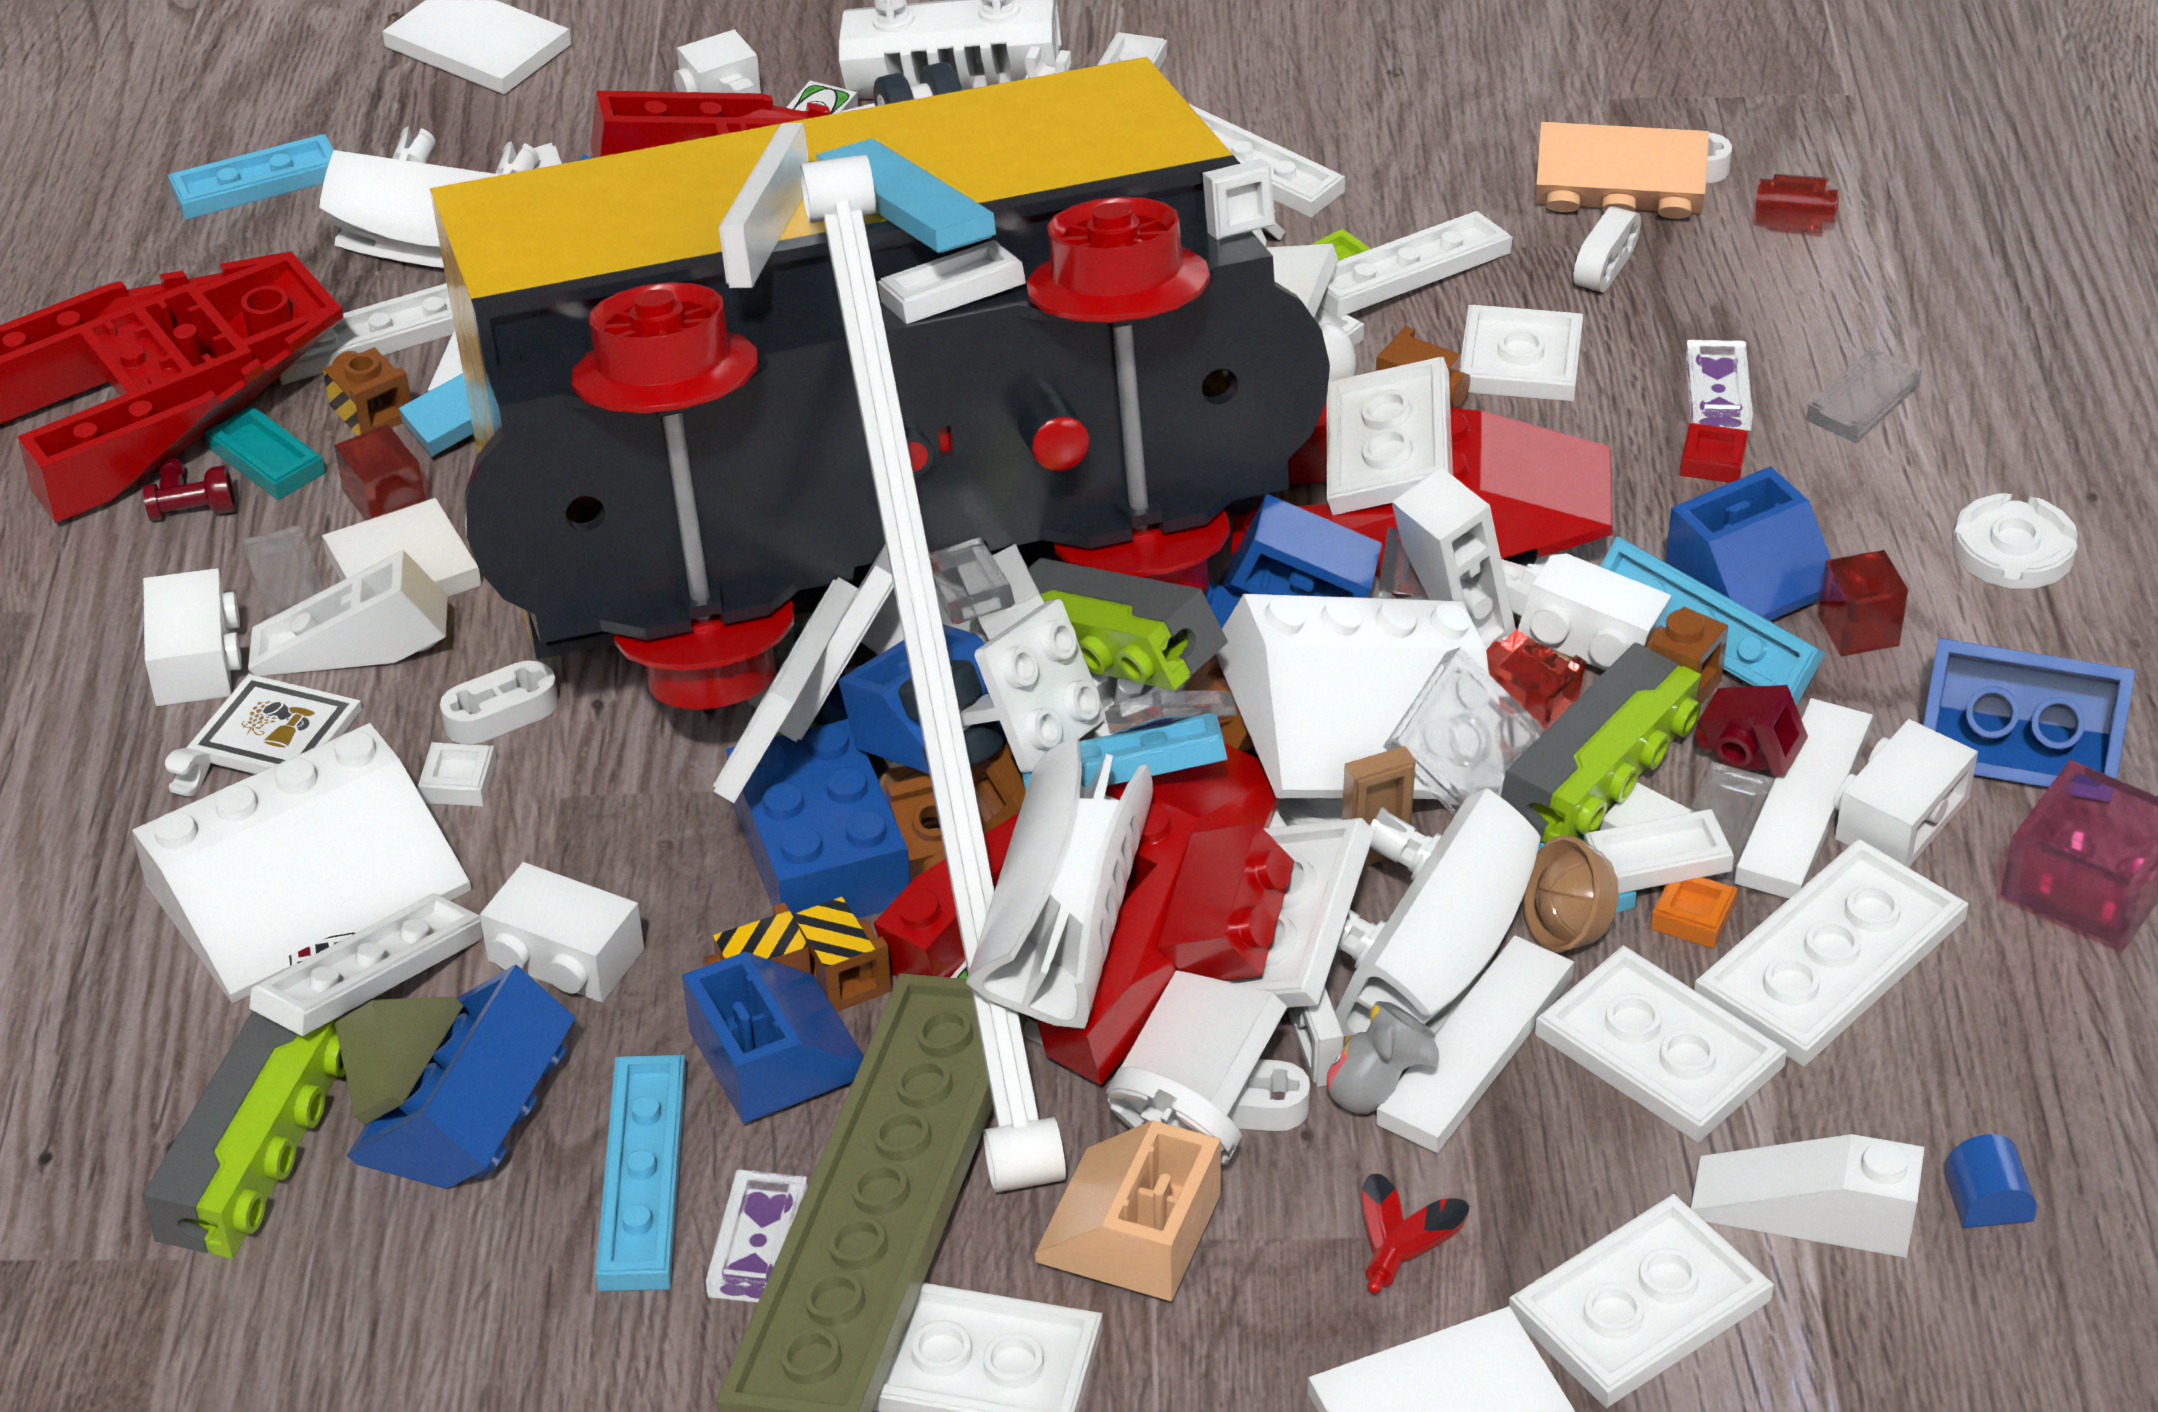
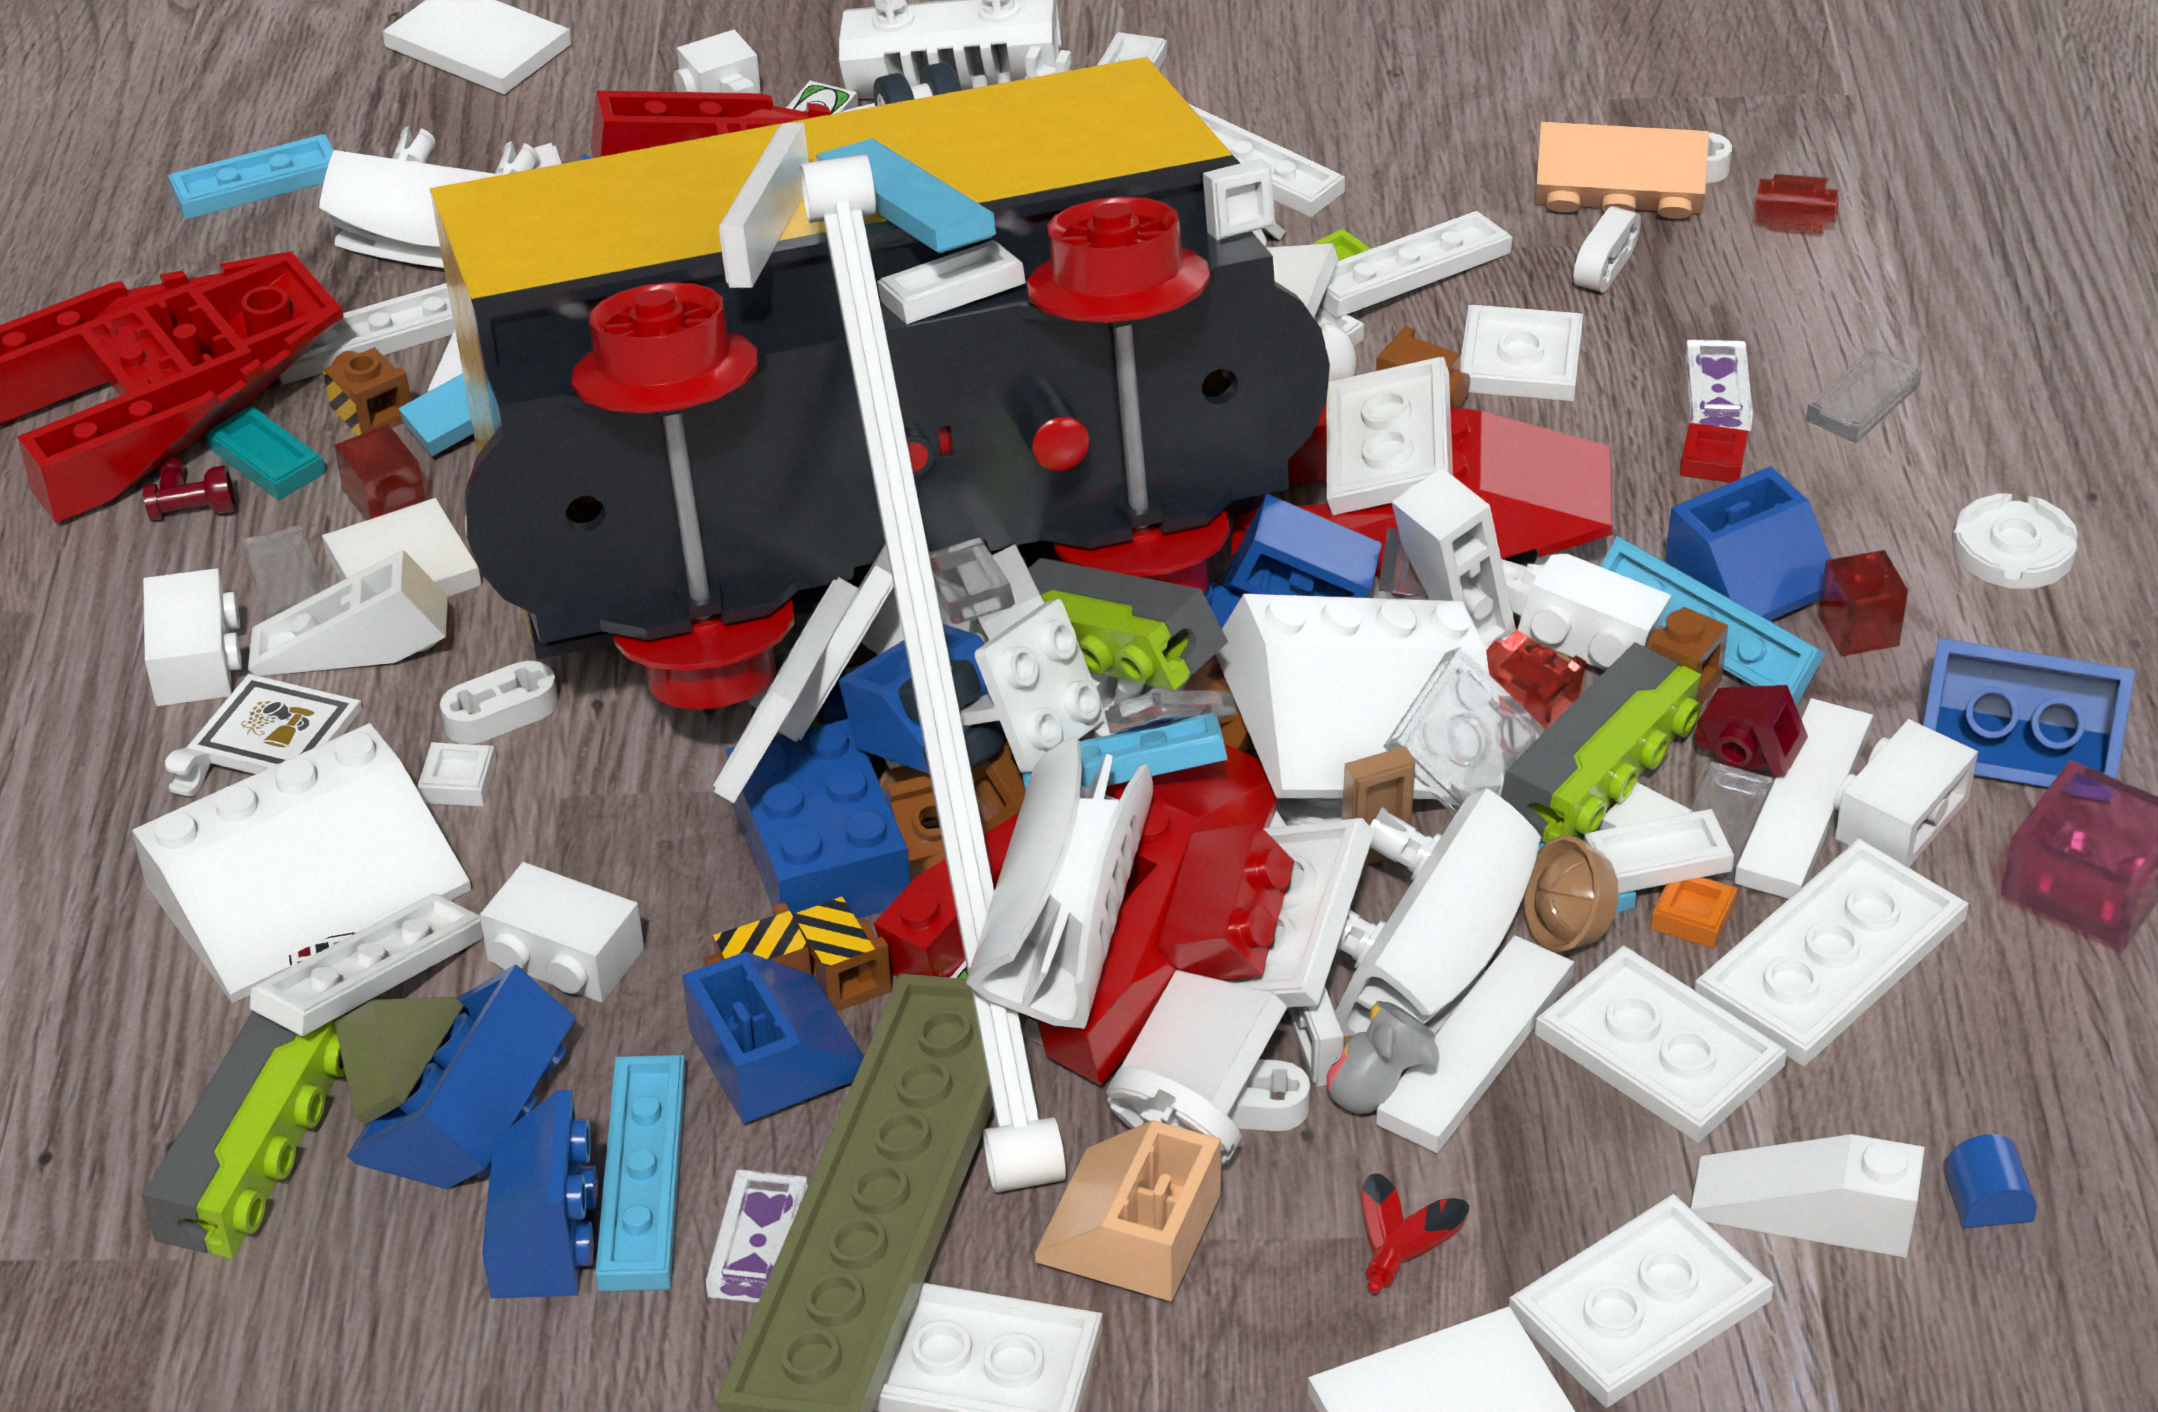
none -> blue slope [482,1090,598,1299]

